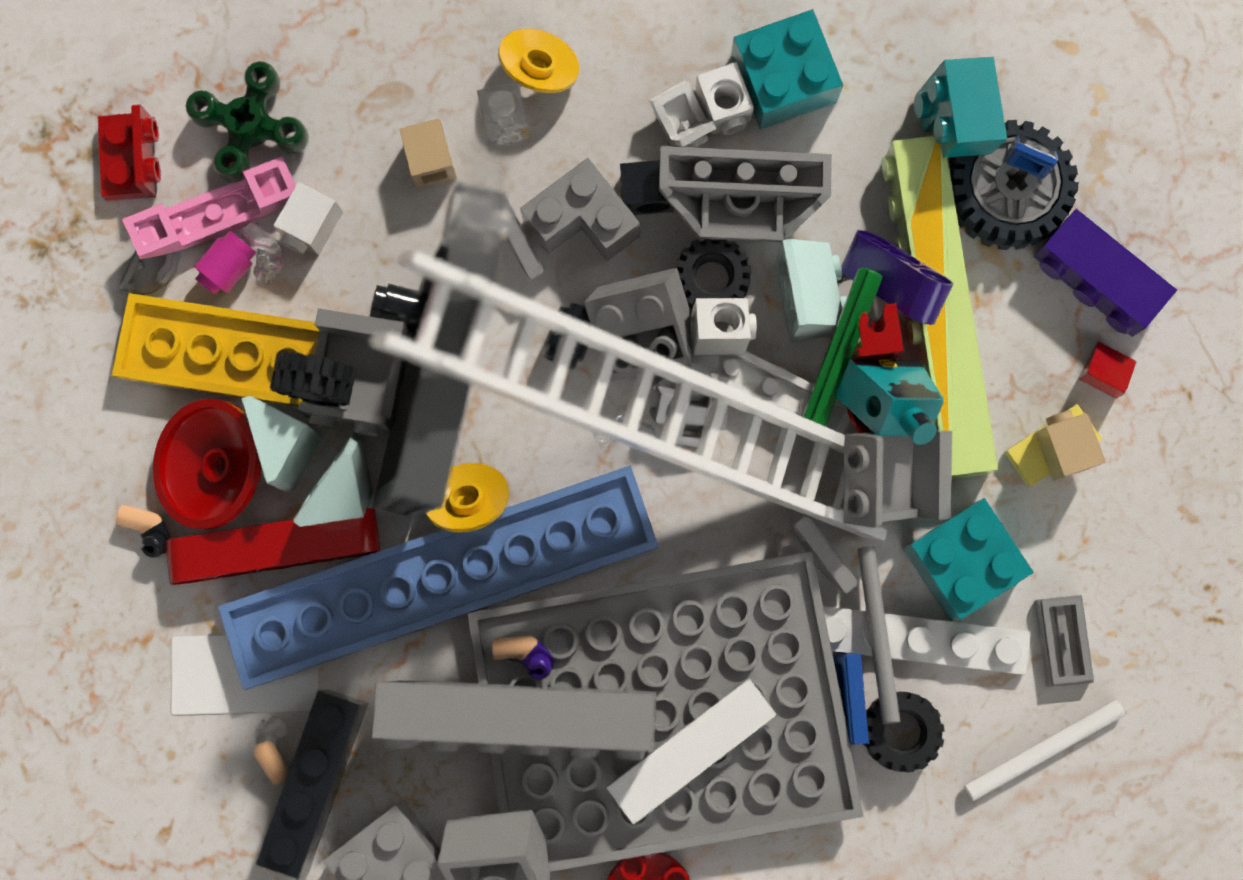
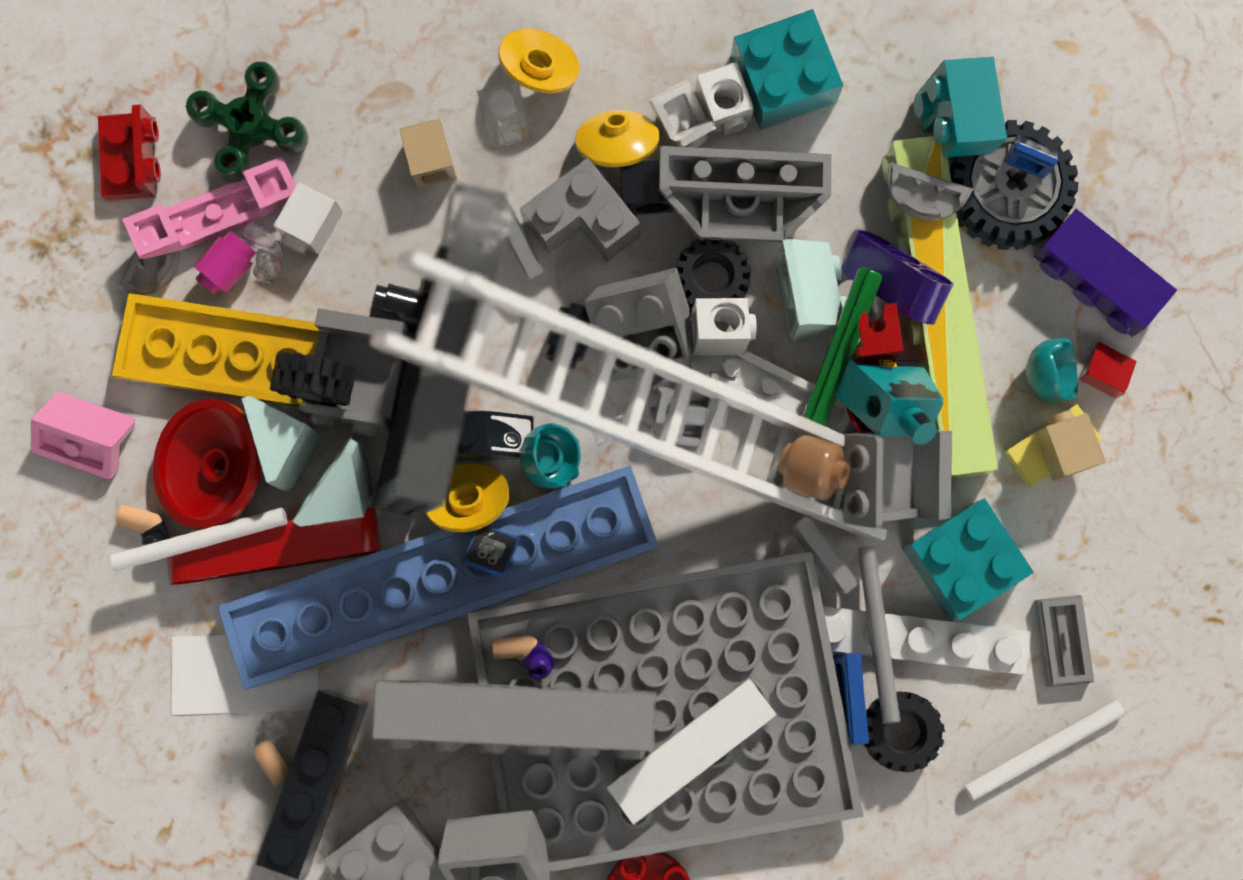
none -> bright pink panel [31,392,135,480]
none -> white bar [110,507,288,572]
none -> black slope [454,411,534,461]
none -> slope [462,526,521,579]
none -> teal hair [519,423,581,489]
none -> yellow dish [575,110,659,167]
none -> medium nougat head [778,435,850,500]
none -> light grey tile [887,162,973,222]
none -> teal hair [1026,338,1078,404]

